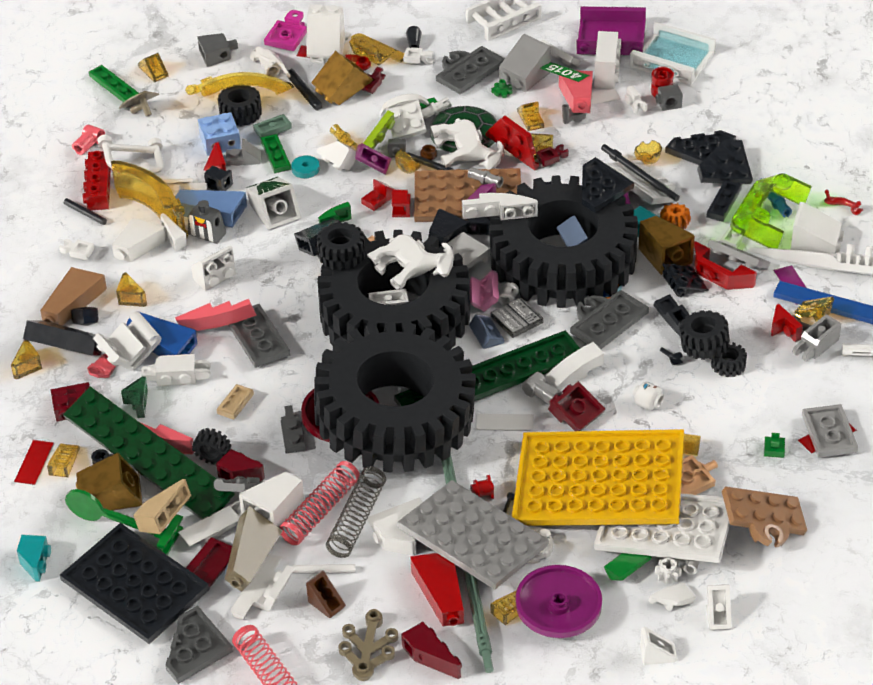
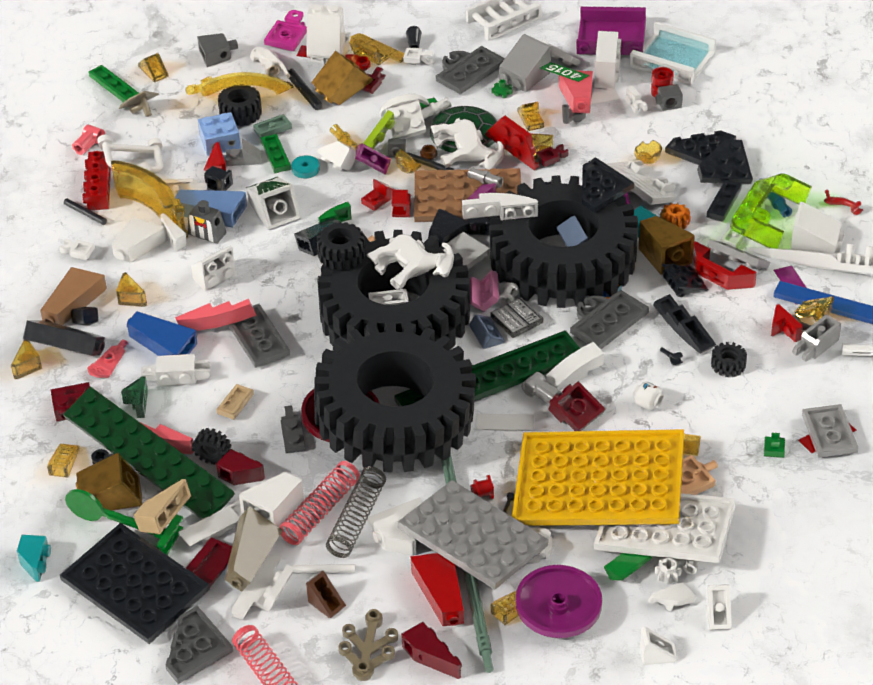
red sticker [14,440,54,485] -> none
white piece [93,311,162,370] -> none
plate [214,476,265,492] -> none
black bar [601,144,680,202] -> none
black tyre [679,310,730,360] -> none
medium nougat plate [722,486,808,548] -> none

